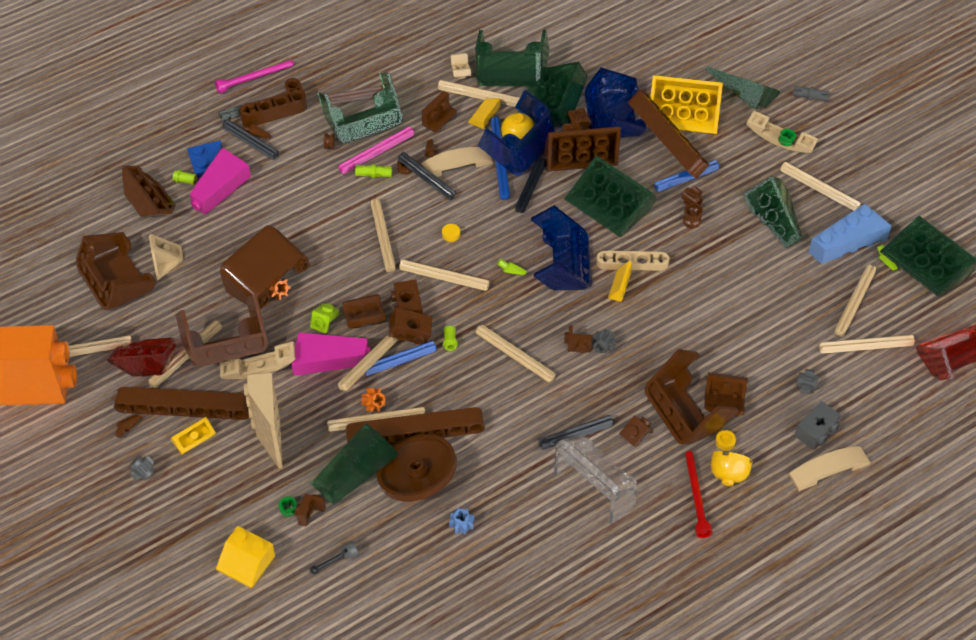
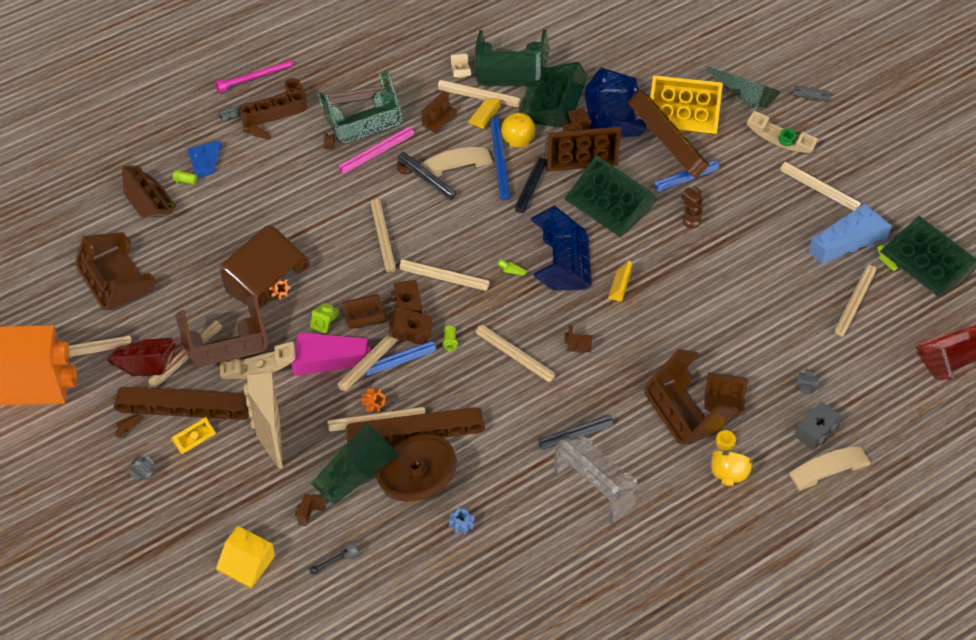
tan slope [149,234,184,281] -> none
dark pink slope [190,148,251,214] -> none
black axle [223,120,279,160] -> none
green bush [279,496,297,517] -> none
lime pin [355,164,392,178] -> none
reddish brown bar [424,139,437,158] -> none
yellow tile [442,224,460,242] -> none
clear blue windscreen [477,89,556,176] -> none
dark grey gear [592,329,617,353] -> none
tan beam [596,251,670,271] -> none
reddish brown bracket [619,415,654,447] -> none
red piece [685,451,713,538] -> none
clear green wedge [743,176,803,248] -> none
tan axle [819,335,915,354] -> none

